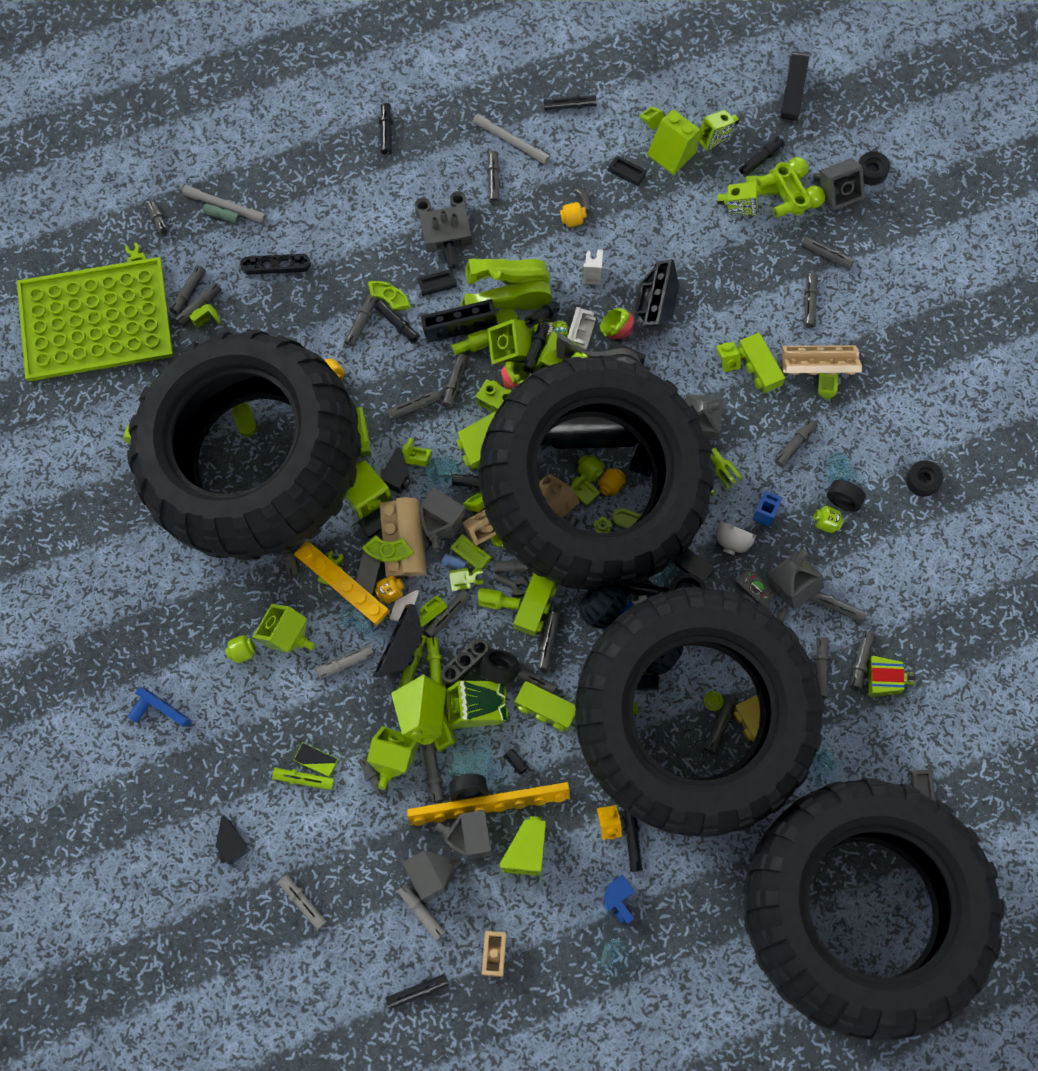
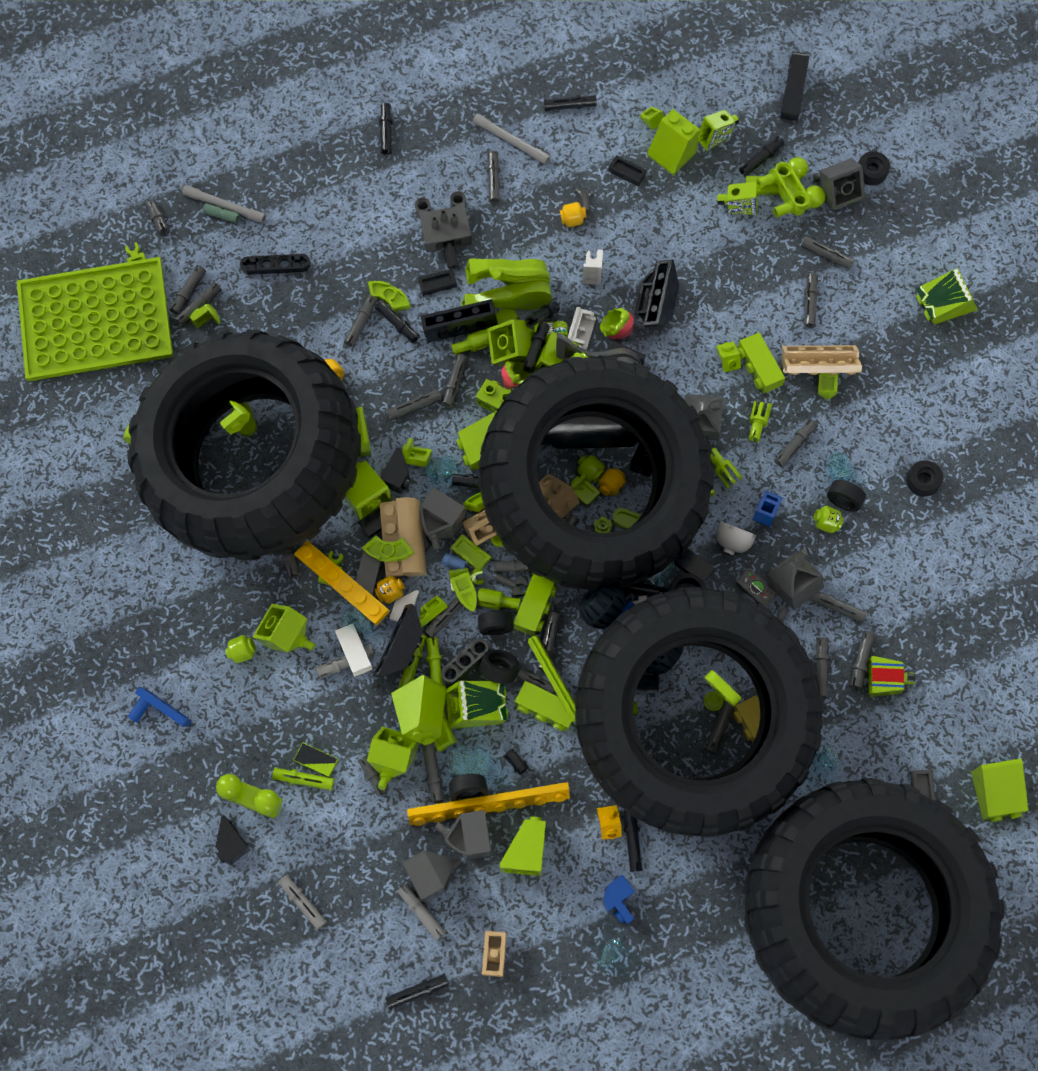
none -> lime piece [216,774,283,819]
none -> lime plate [220,401,250,435]
none -> white tile [335,624,372,677]
none -> lime plate [450,571,477,612]
none -> black tyre [478,610,514,635]
none -> lime axle [528,635,576,722]
none -> lime beam [704,670,741,706]
none -> lime arm [748,401,773,442]
none -> slope [916,268,978,324]
none -> lime slope [971,758,1028,822]

